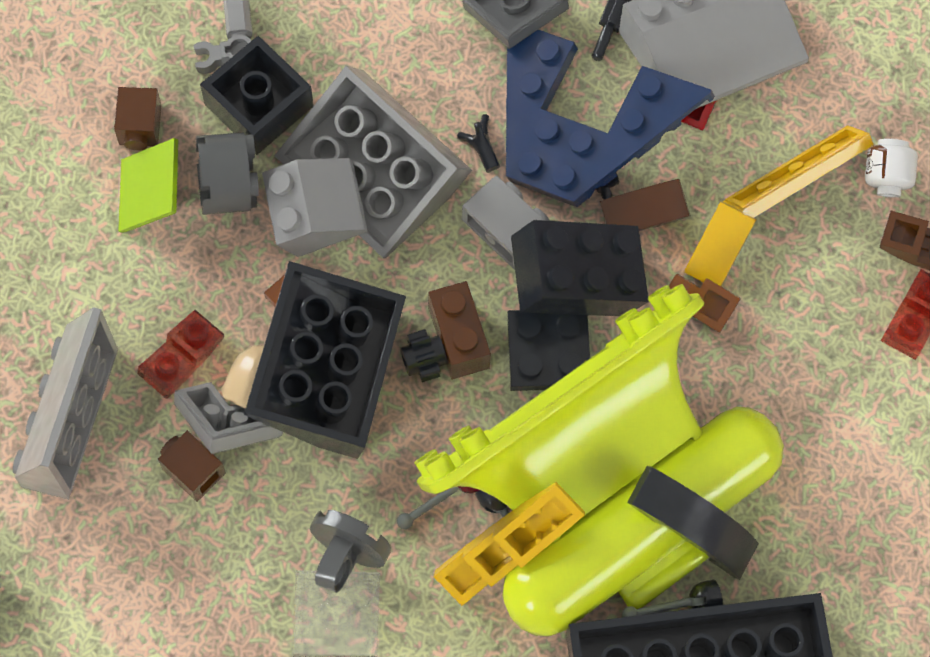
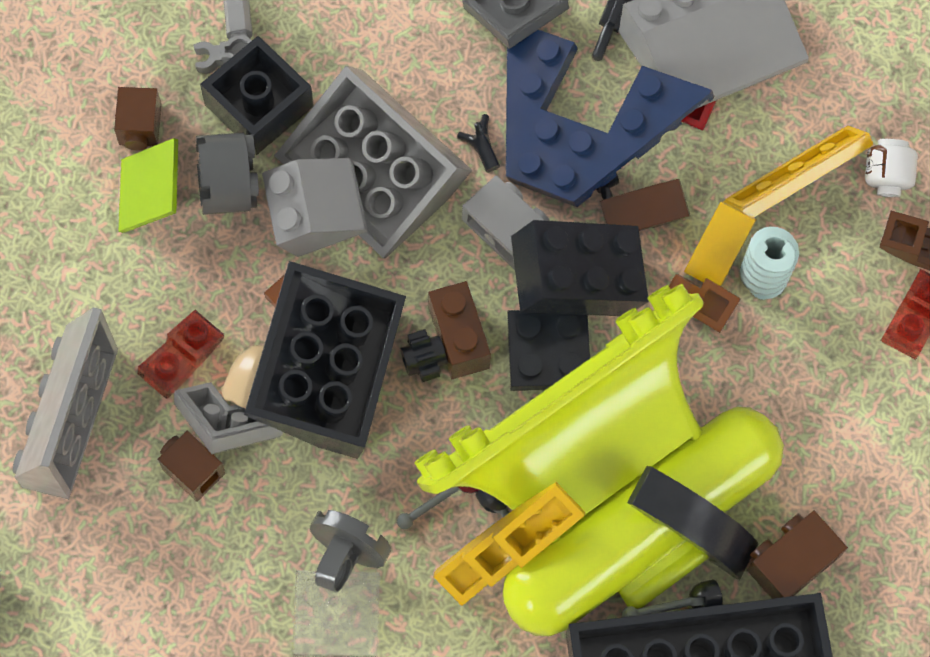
none -> light aqua piece [740,226,799,300]
none -> reddish brown brick [747,510,848,599]

